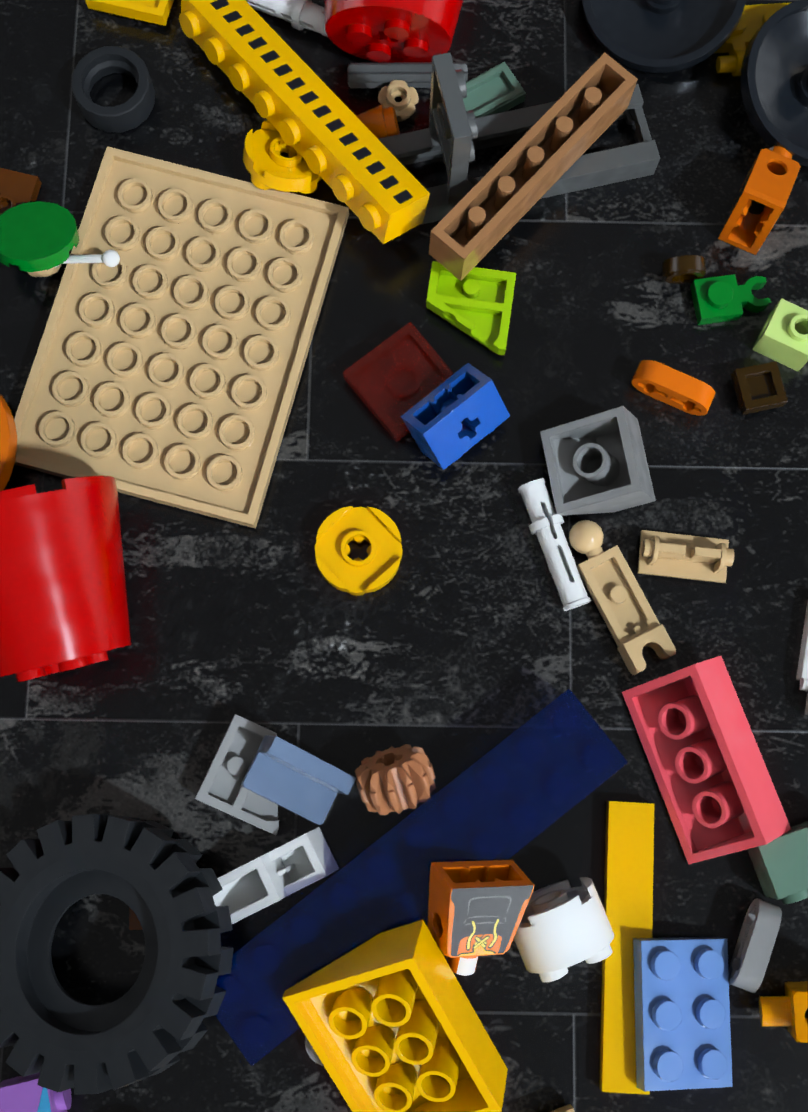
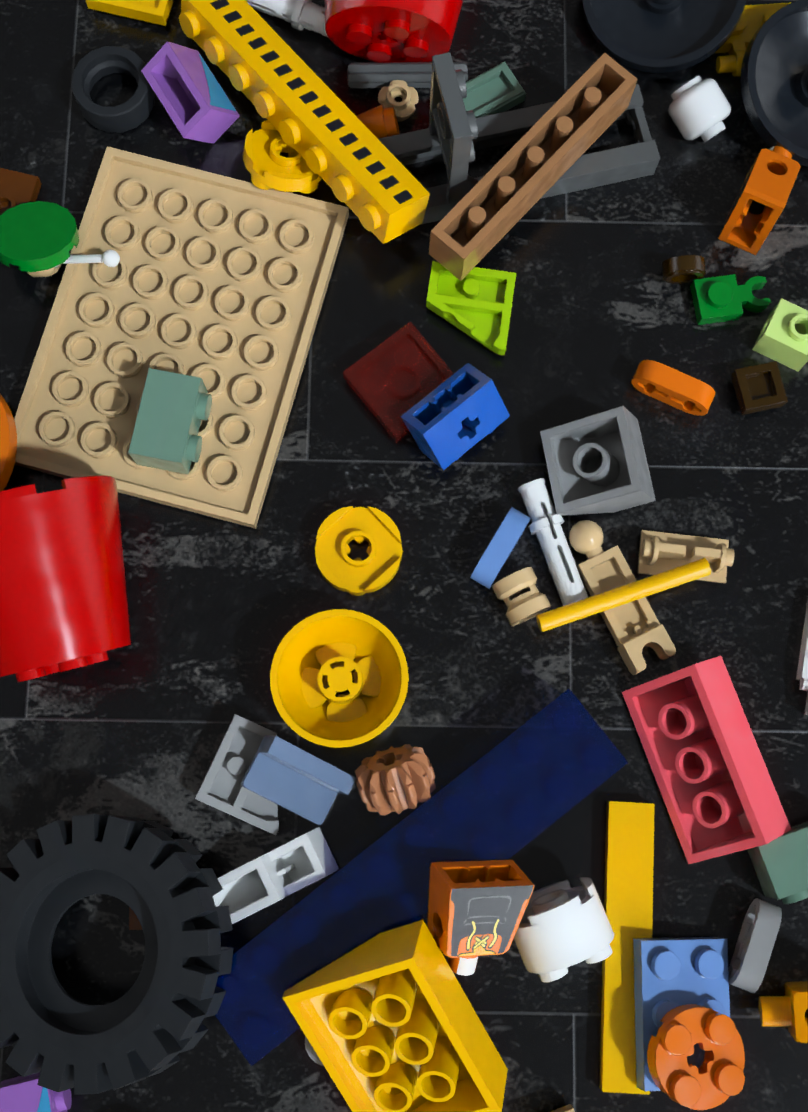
none -> sand green brick [128,368,212,474]
none -> medium lavender brick [141,41,240,144]
none -> yellow piece [270,609,409,748]
none -> medium blue beam [470,507,531,589]
none -> tan wheel [492,567,551,626]
none -> yellow bar [536,558,711,632]
none -> orange plate [647,1004,745,1110]
none -> white head [668,75,731,143]

